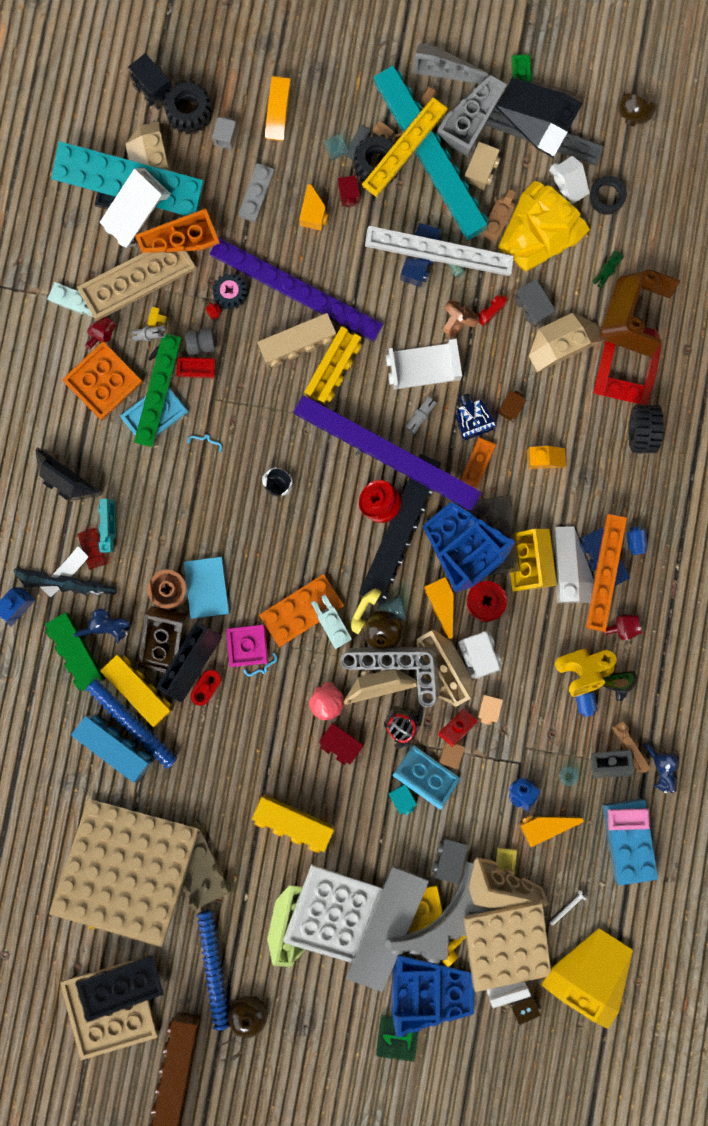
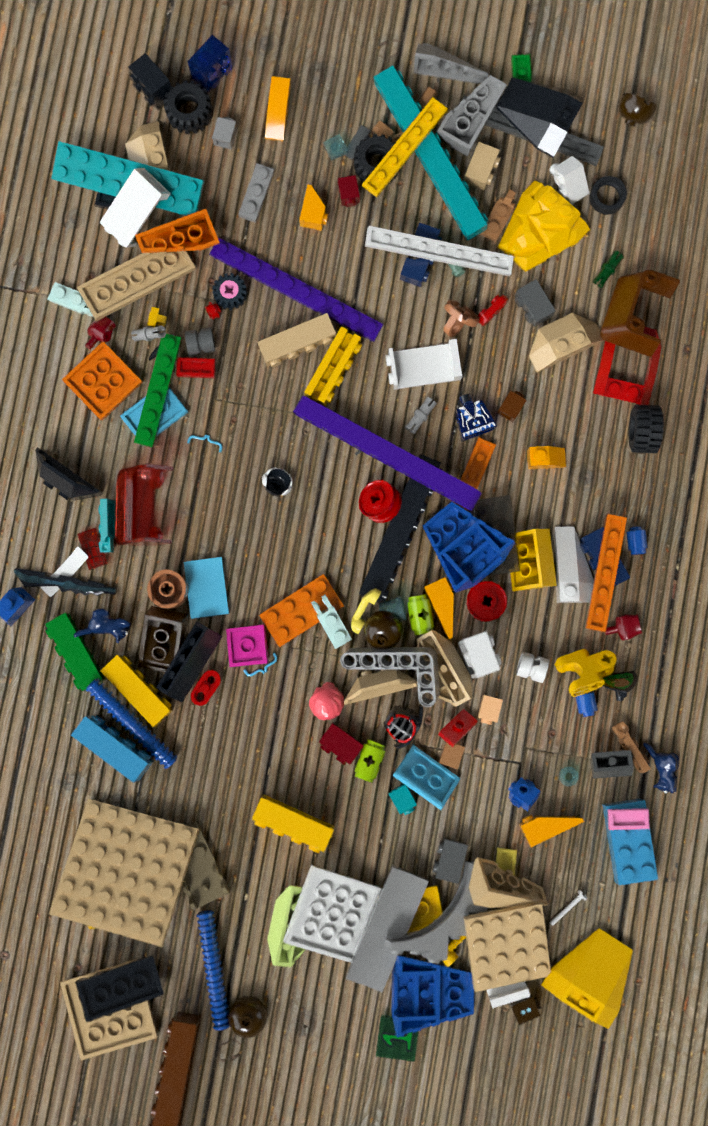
none -> clear red windscreen [115,463,173,546]
none -> clear blue brick [187,34,233,92]
none -> lime piece [354,740,386,783]
none -> lime piece [407,594,434,635]
none -> white wheel [516,652,549,683]

